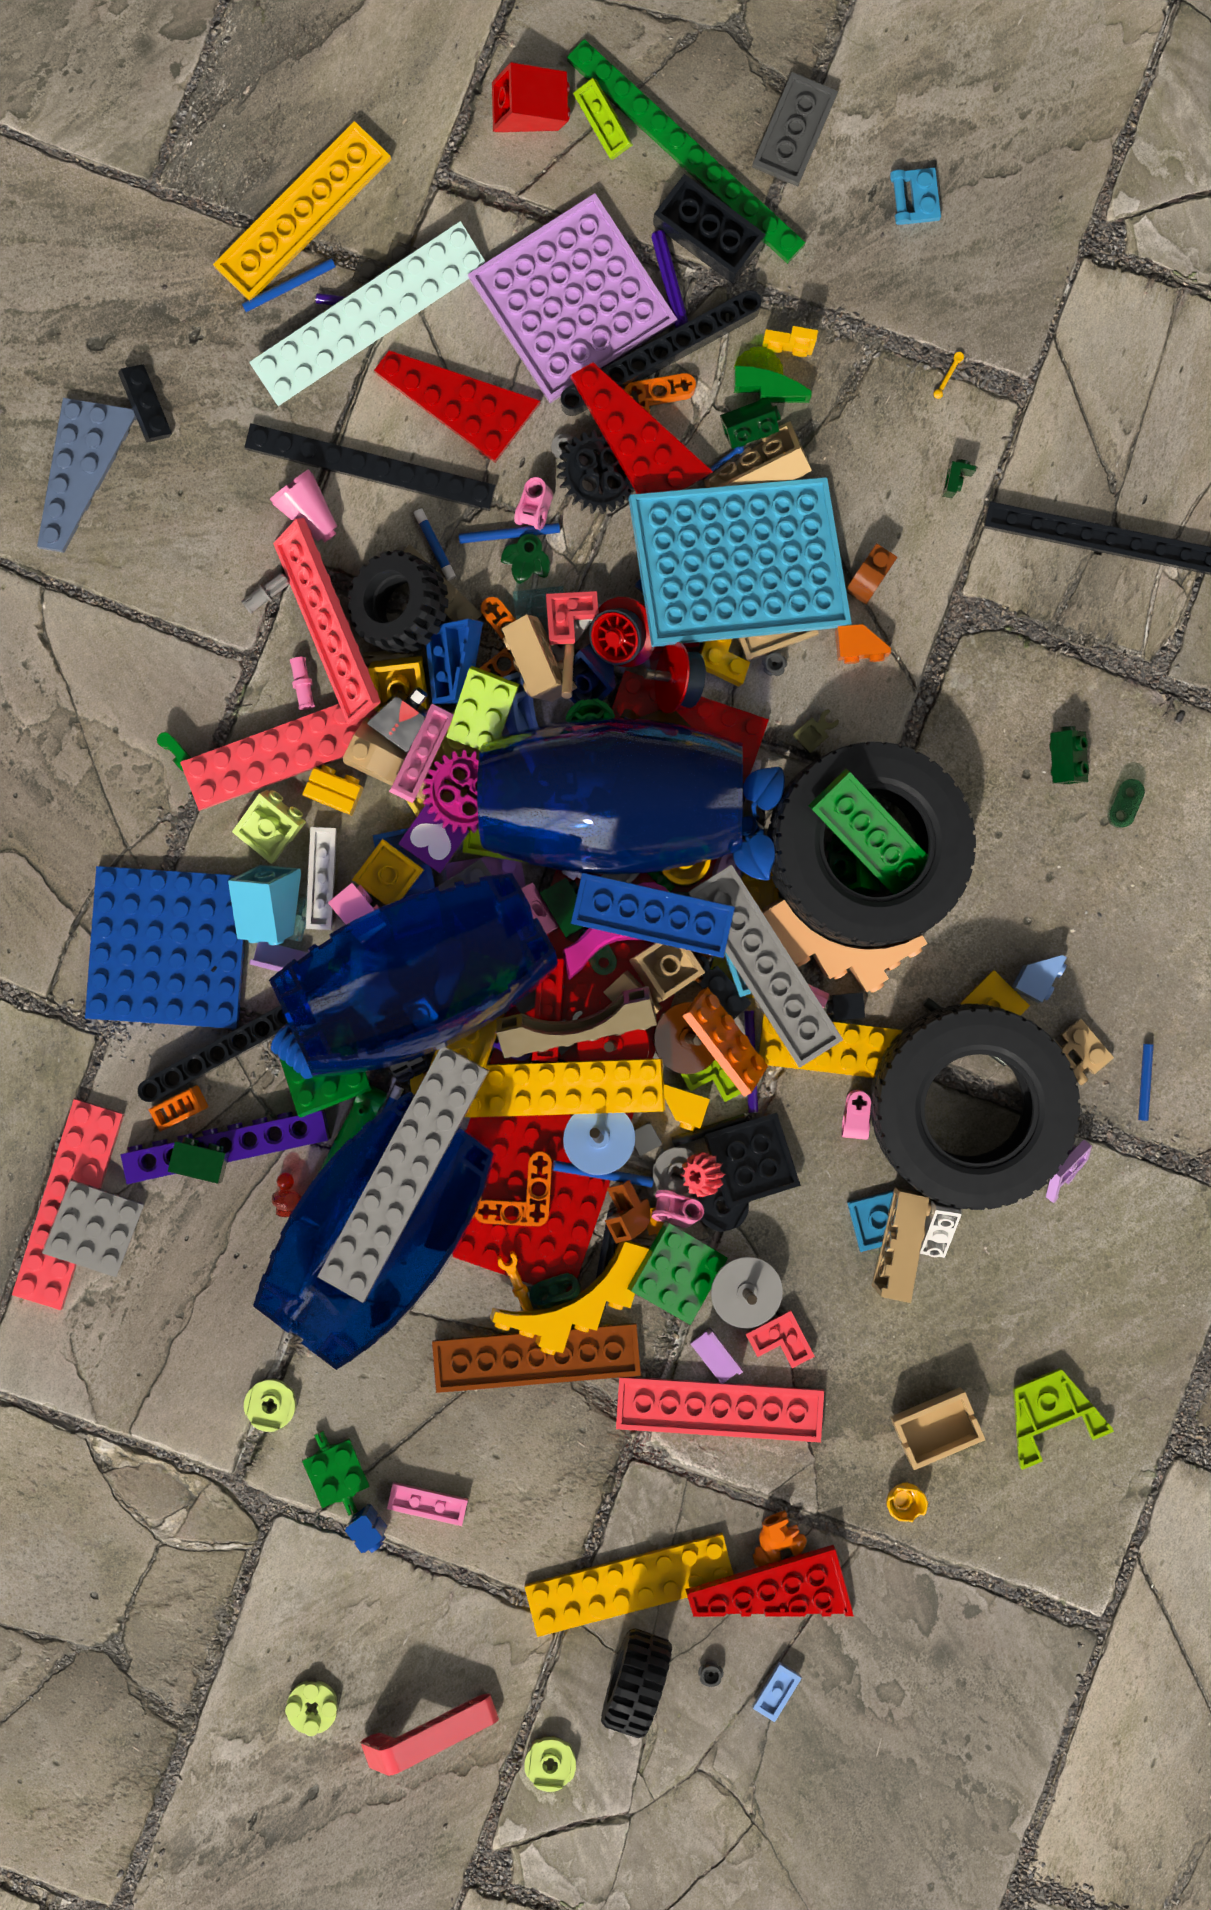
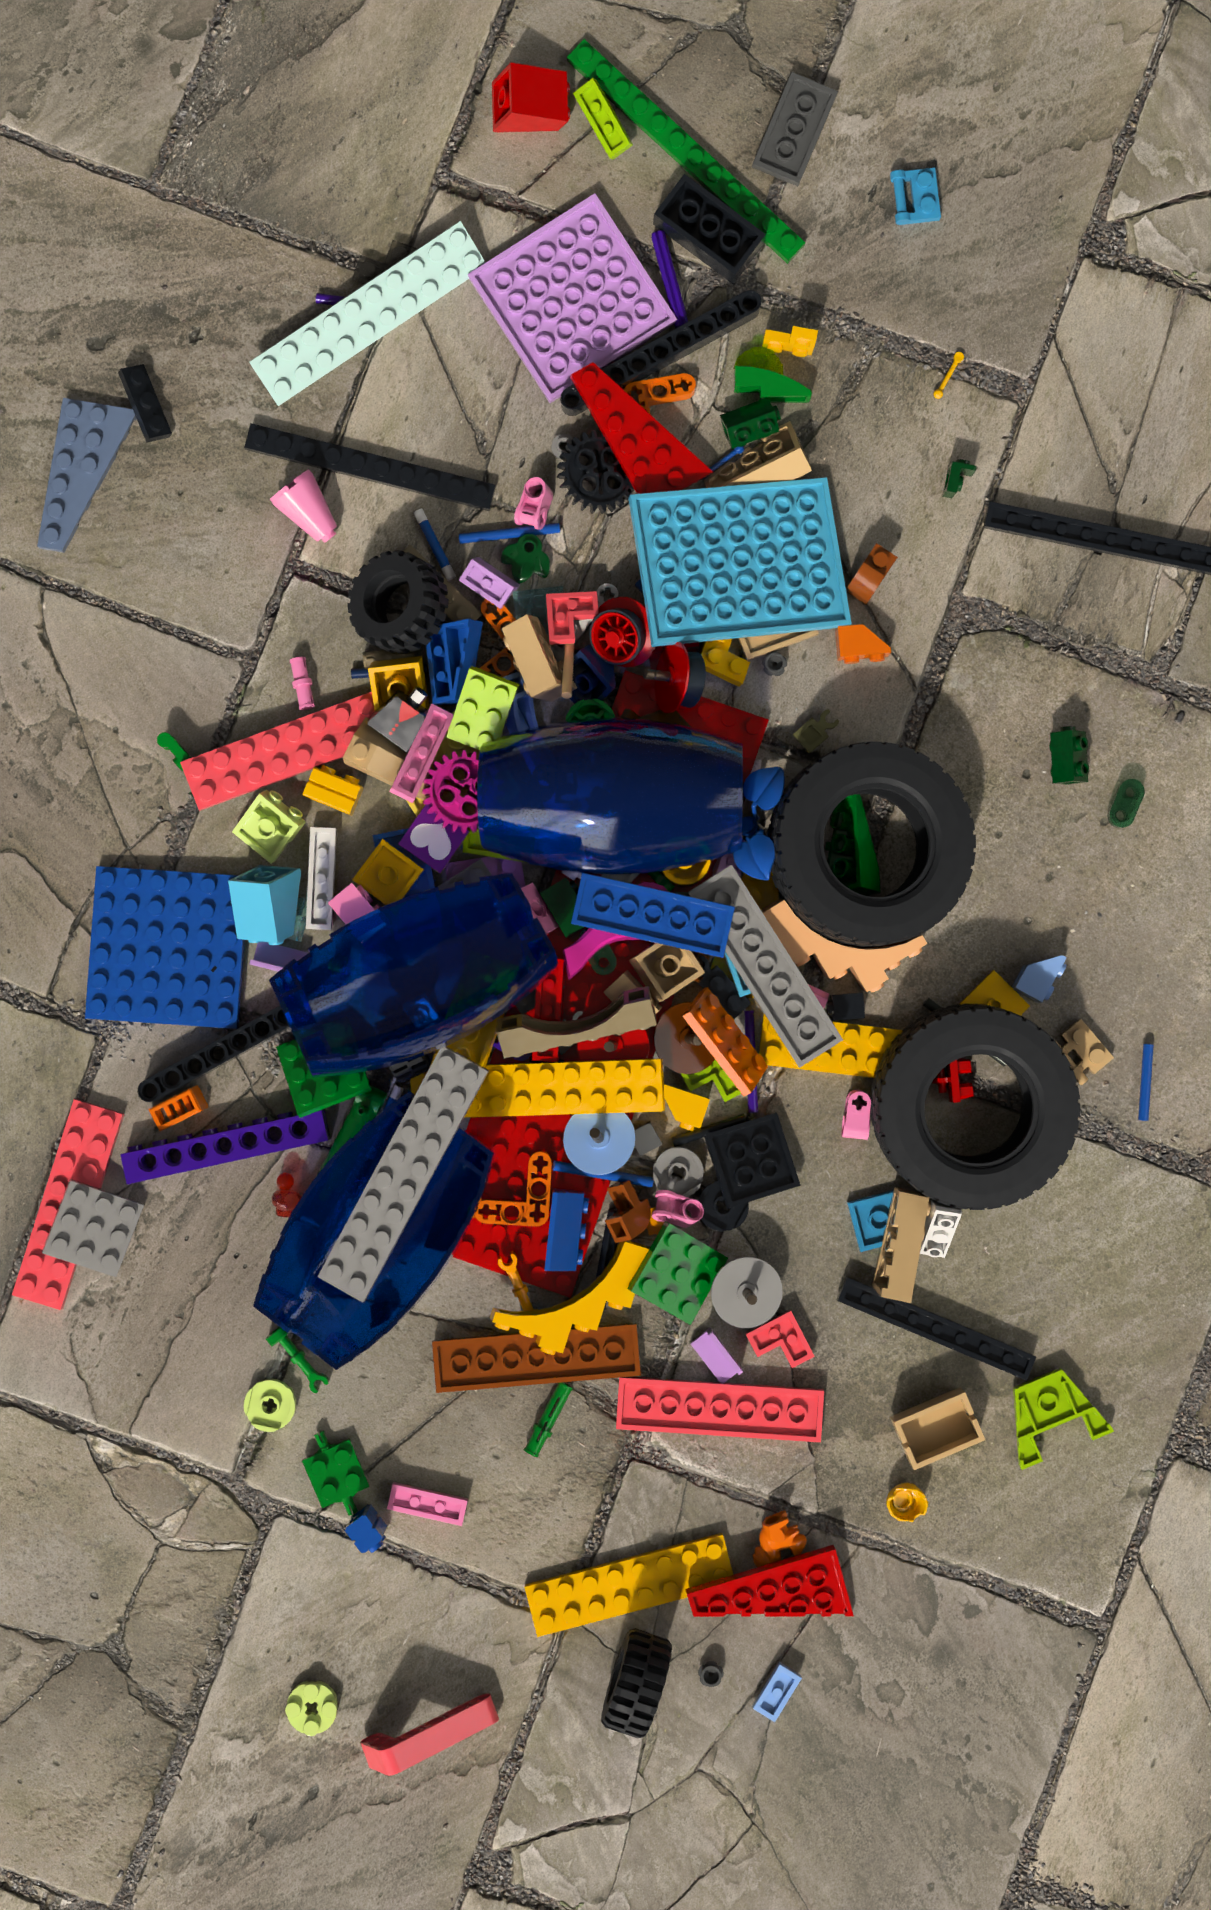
dark green brick [168,1137,230,1184] -> none
yellow plate [213,121,391,301] -> none
blue bar [241,258,336,312] -> none
light grey axle [241,573,289,614] -> none
blue piece [271,1024,328,1079] -> none
coral plate [273,518,381,725] -> none
red wing [374,350,541,463] -> none
yellowish green plate [524,1737,576,1792] -> none
clear green plate [530,1273,581,1309] -> none
coral gear [681,1152,725,1197] -> none
green plate [808,769,927,895] -> none
lavender wing [1046,1140,1092,1203] -> none
none -> green piece [266,1324,329,1394]
none -> lavender panel [459,557,520,609]
none -> green pin [524,1382,573,1457]
none -> blue slope [544,1188,589,1271]
none -> white bush [597,583,618,605]
none -> black plate [837,1276,1036,1381]
none -> red hips [932,1058,973,1103]

